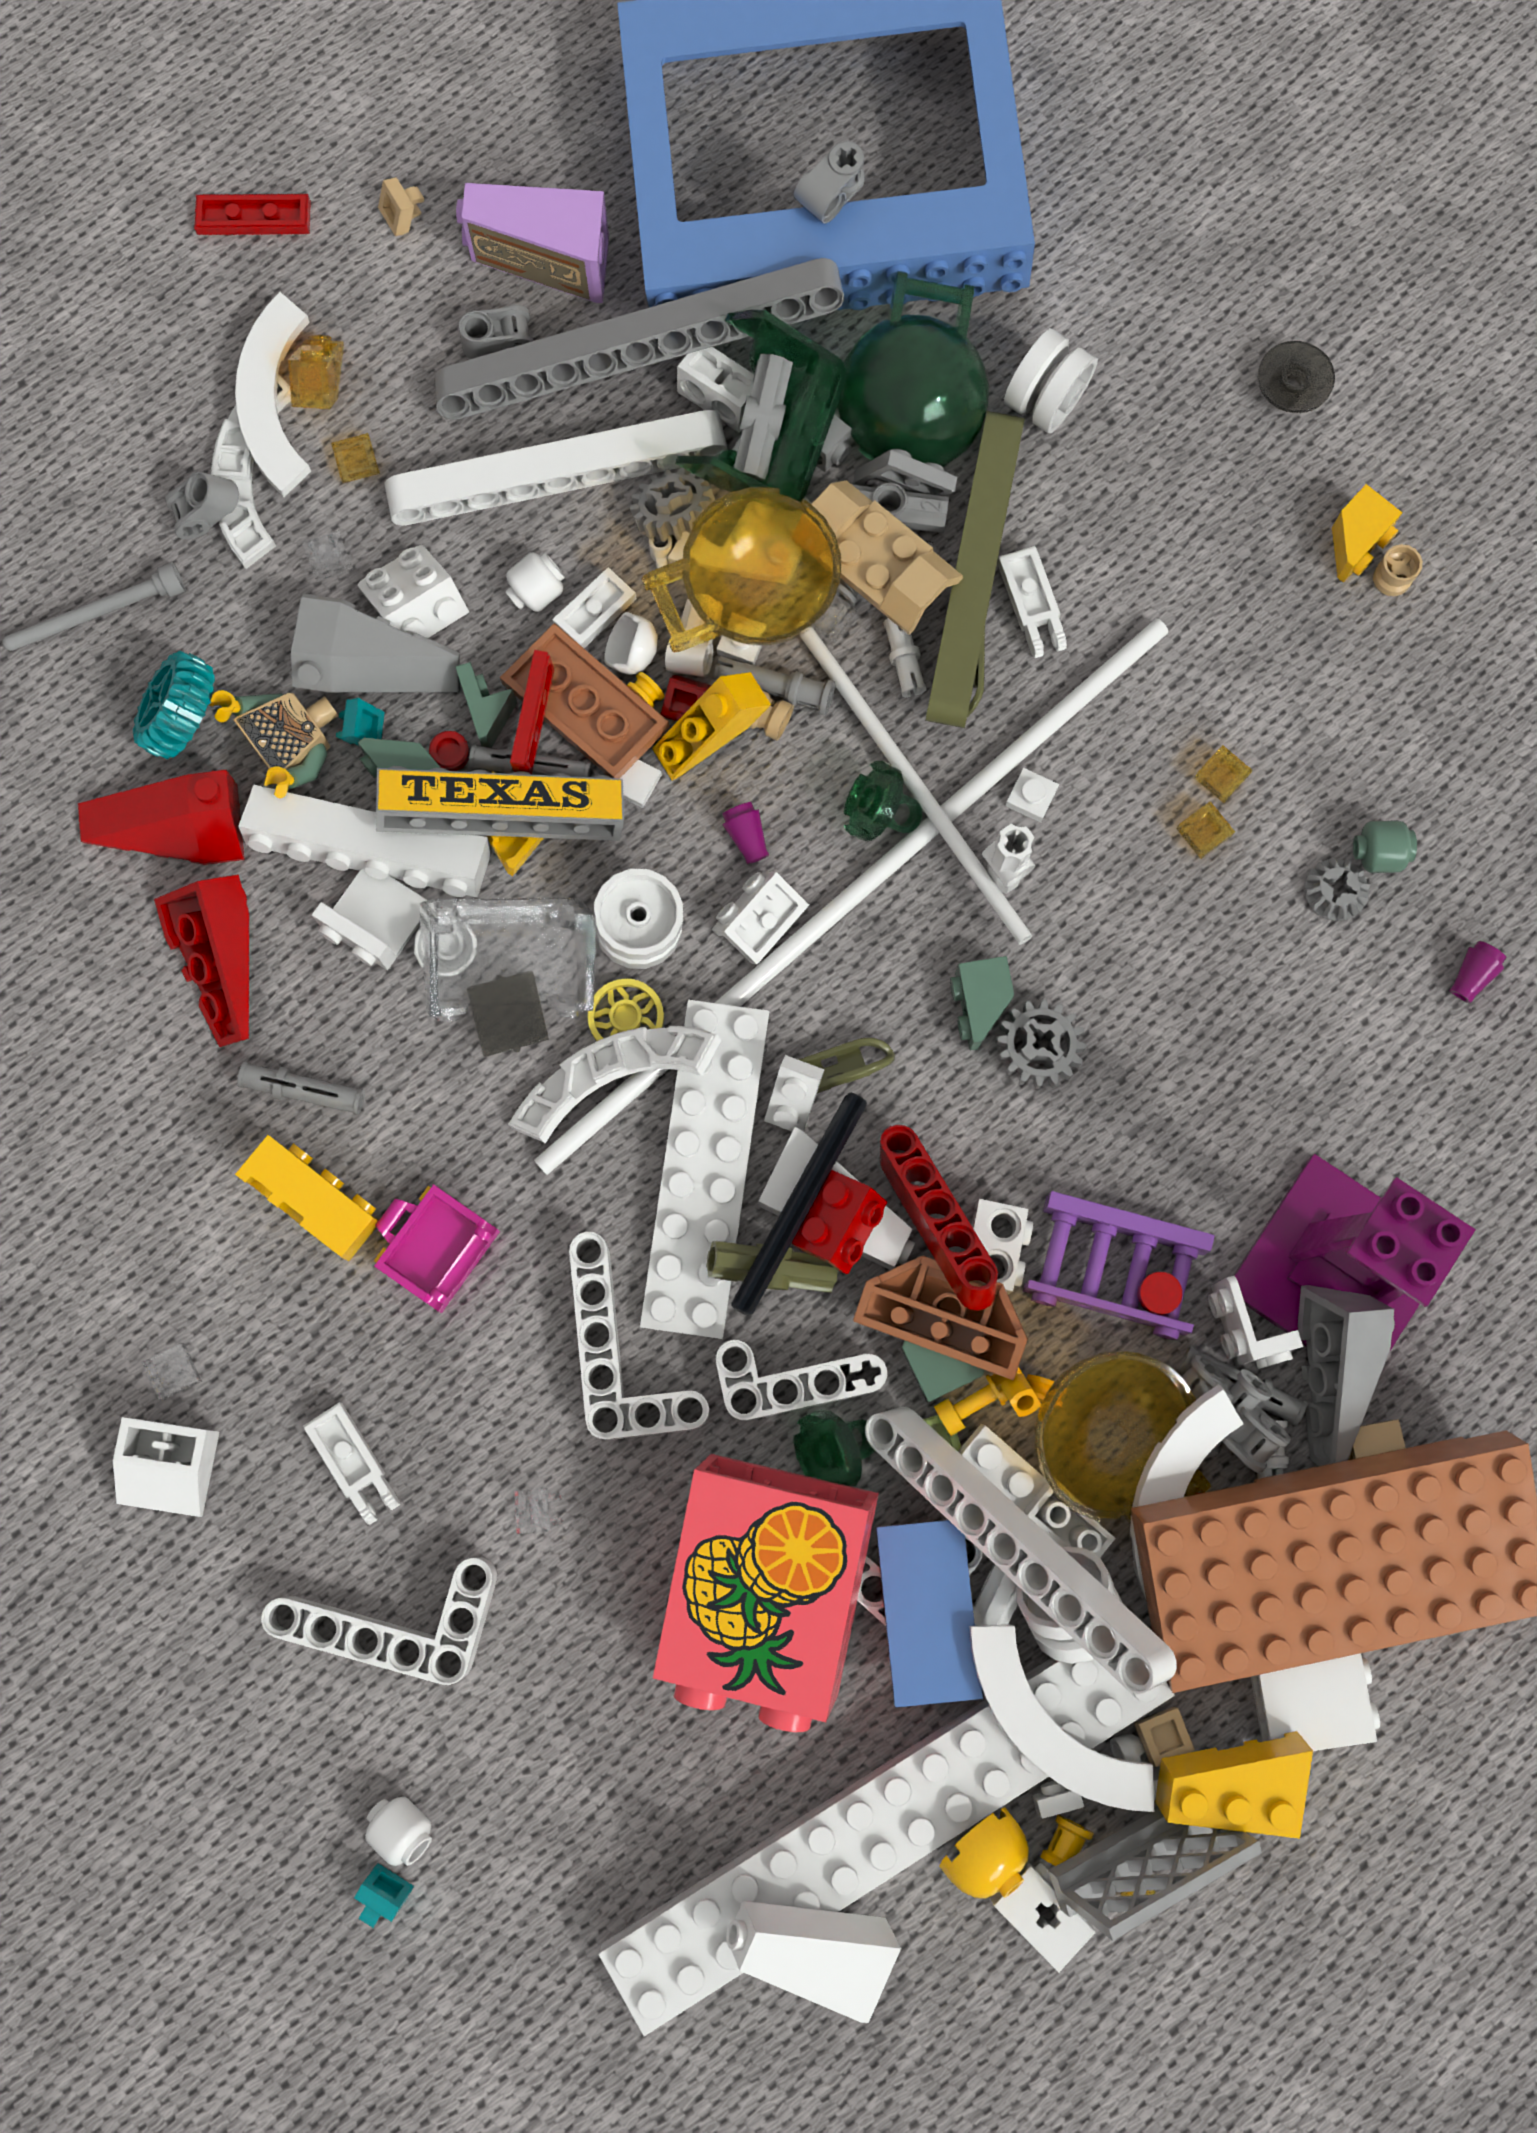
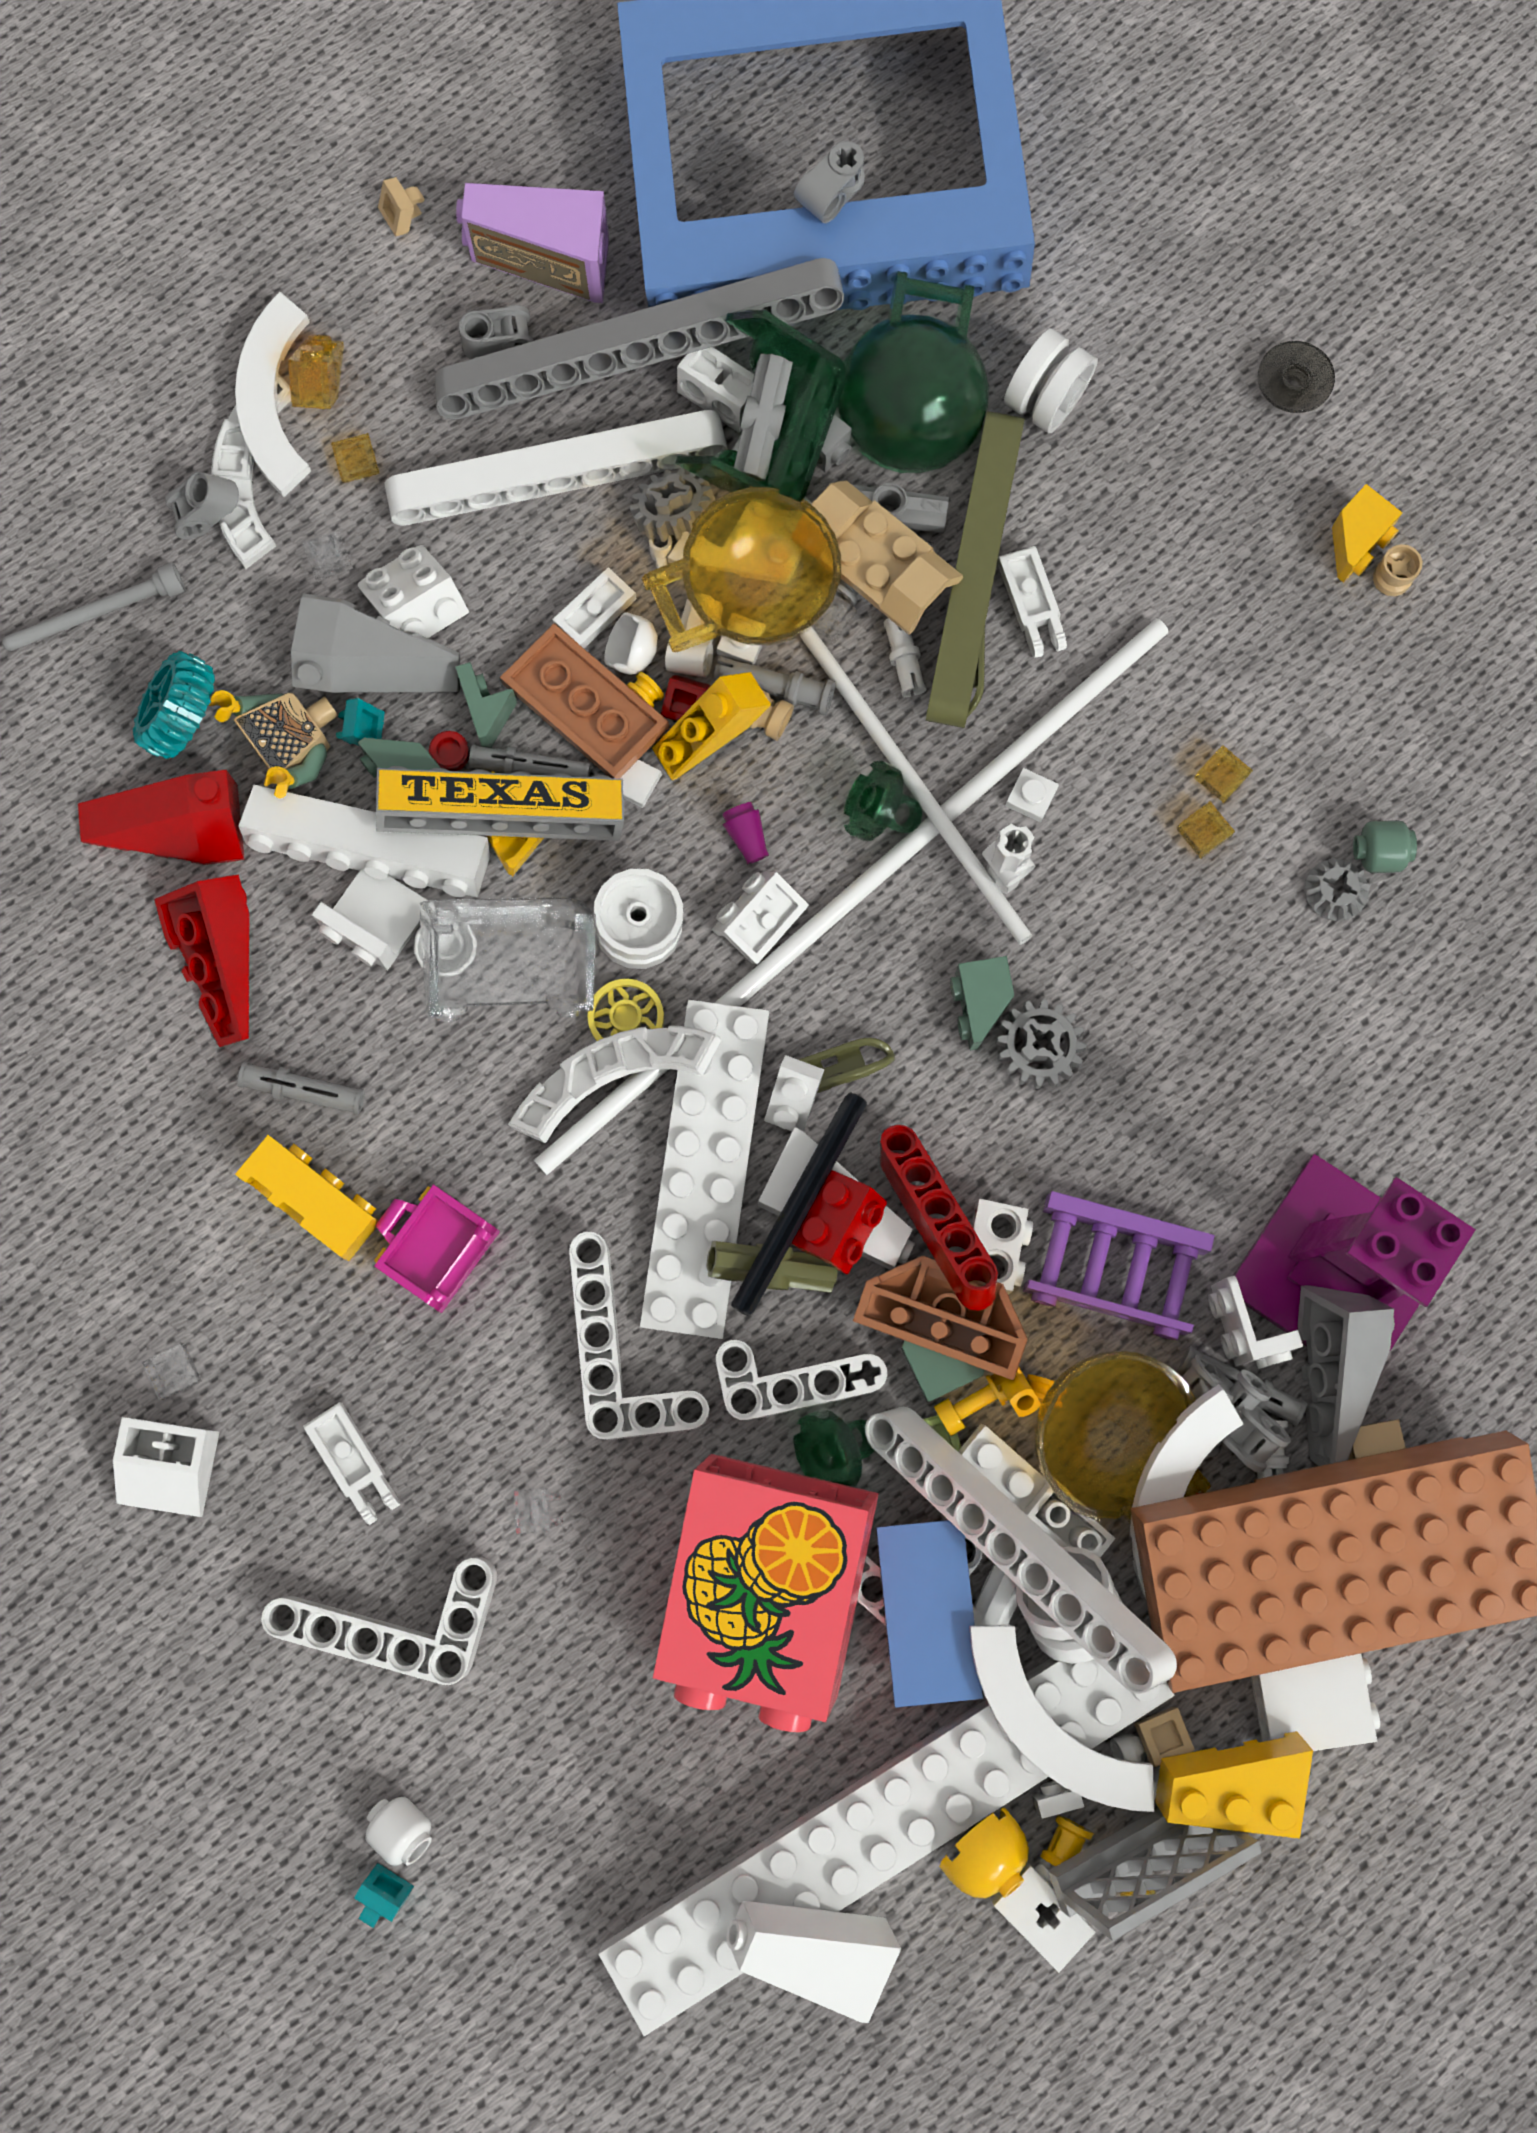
red tile [194,194,311,235] -> none
clear smoke piece [466,971,549,1057] -> none
white head [506,552,565,612] -> none
red tile [510,650,554,775] -> none
light grey wing [853,449,958,496] -> none
red tile [1138,1272,1182,1315] -> none
magenta cone [1449,941,1507,1004] -> none

